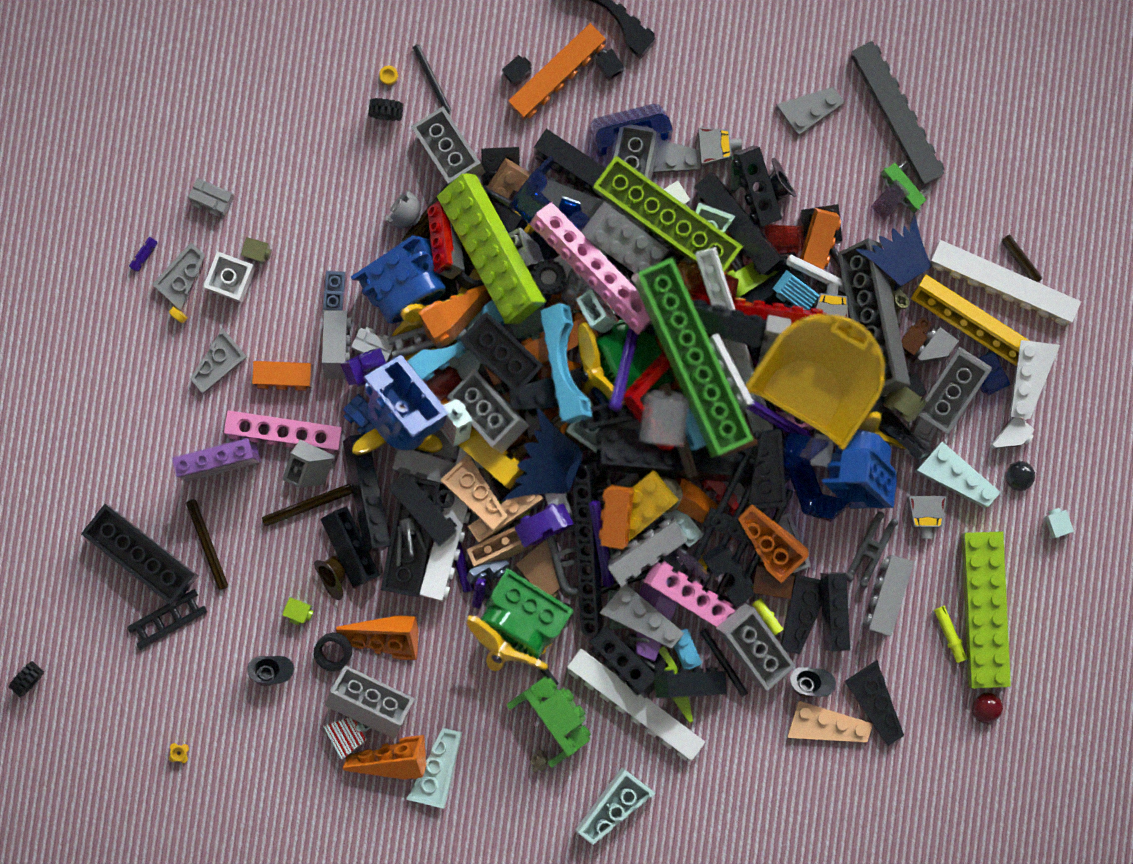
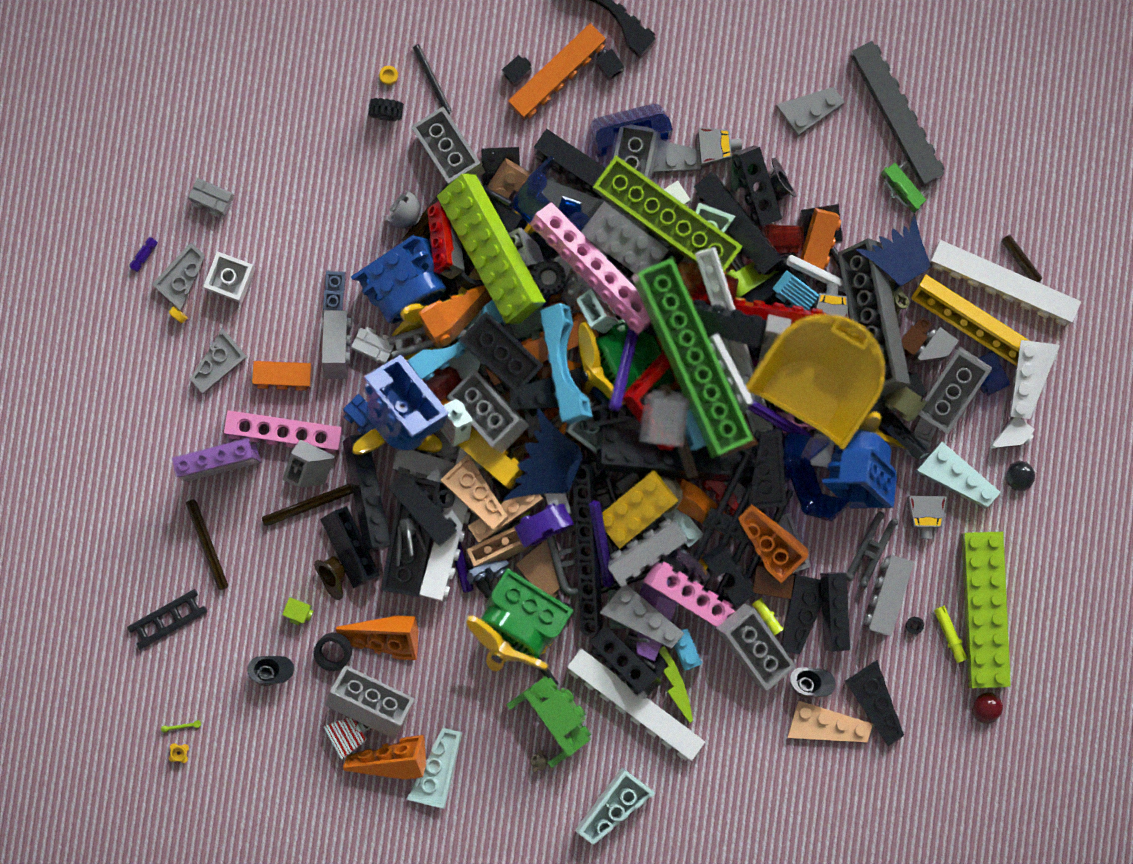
black tyre [8,661,44,697] -> none
black brick [81,504,199,606] -> none
olive brick [241,237,272,264] -> none
dark purple brick [340,348,386,387] -> none
dark purple axle [471,578,486,609] -> none
orange brick [599,485,634,549] -> none
black brick [655,667,727,698] -> none
black bar [700,628,748,697] -> none
clear purple slope [871,179,910,220] -> none
light aqua brick [1045,508,1074,538] -> none
none -> lime hinge [161,720,201,733]
none -> black bush [906,617,924,634]

